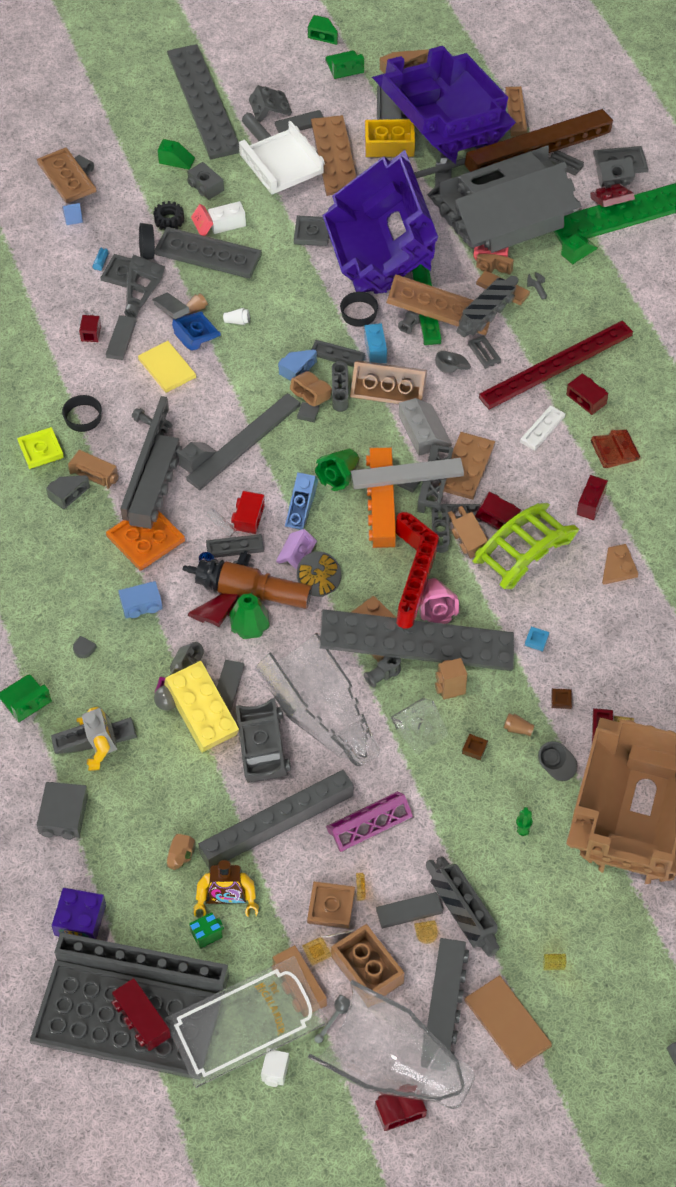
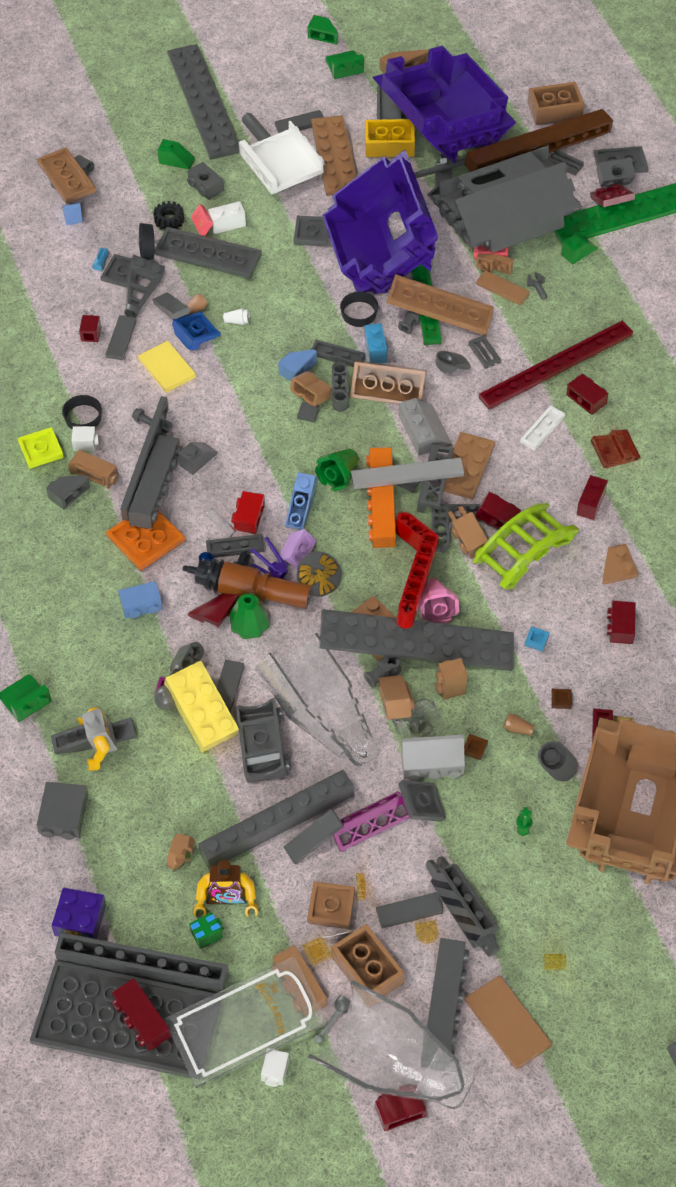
dark grey tile [73,636,97,658] -> none
dark grey tile [186,393,301,491] -> none
dark grey bracket [249,85,292,122] -> none
dark grey hinge [456,276,519,338] -> none
medium nougat plate [505,86,527,136] -> none
none -> white brick [71,427,99,451]
none -> dark purple plant [251,537,288,579]
none -> dark grey tile [284,809,344,864]
none -> medium nougat brick [378,675,414,720]
none -> dark grey tile [398,780,446,821]
none -> light grey slope [401,734,465,781]
none -> medium nougat brick [528,82,584,125]
none -> dark red brick [606,600,636,644]

